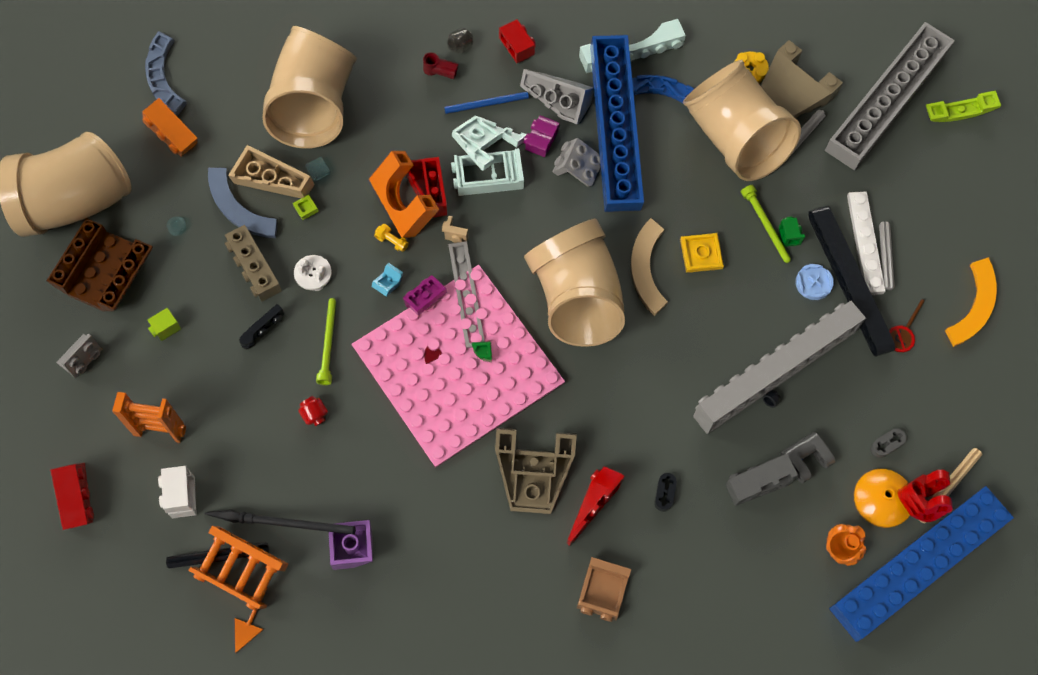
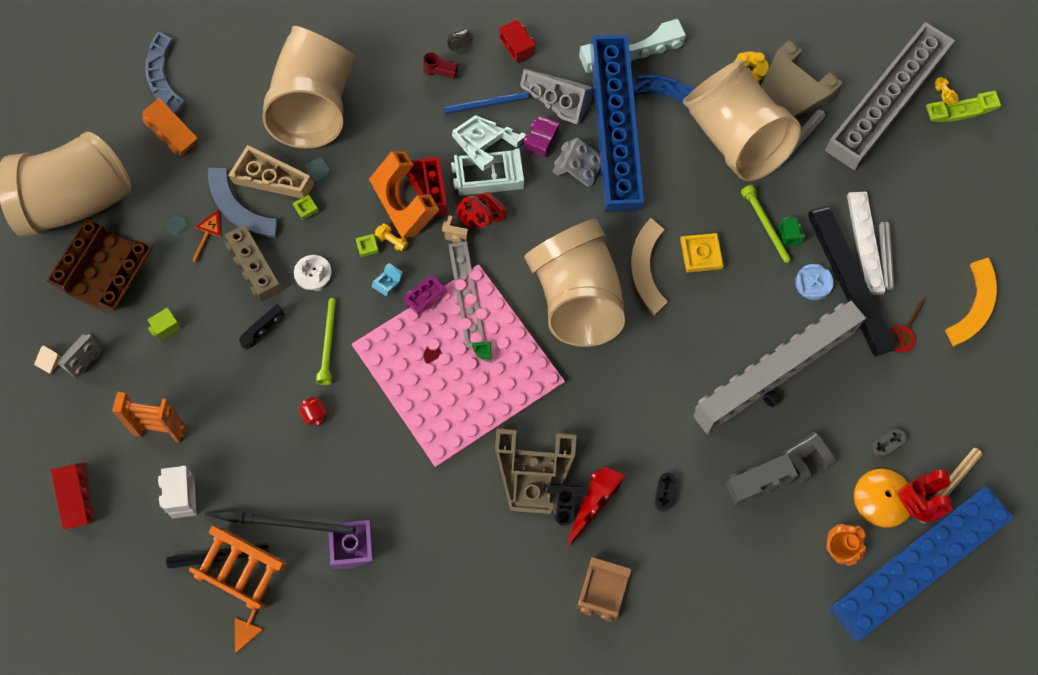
none -> tan slope [34,345,61,374]
none -> piece [192,210,221,262]
none -> lime plate [355,234,379,258]
none -> red piece [456,192,508,230]
none -> black tile [543,483,587,526]
none -> yellow bar [935,77,959,105]

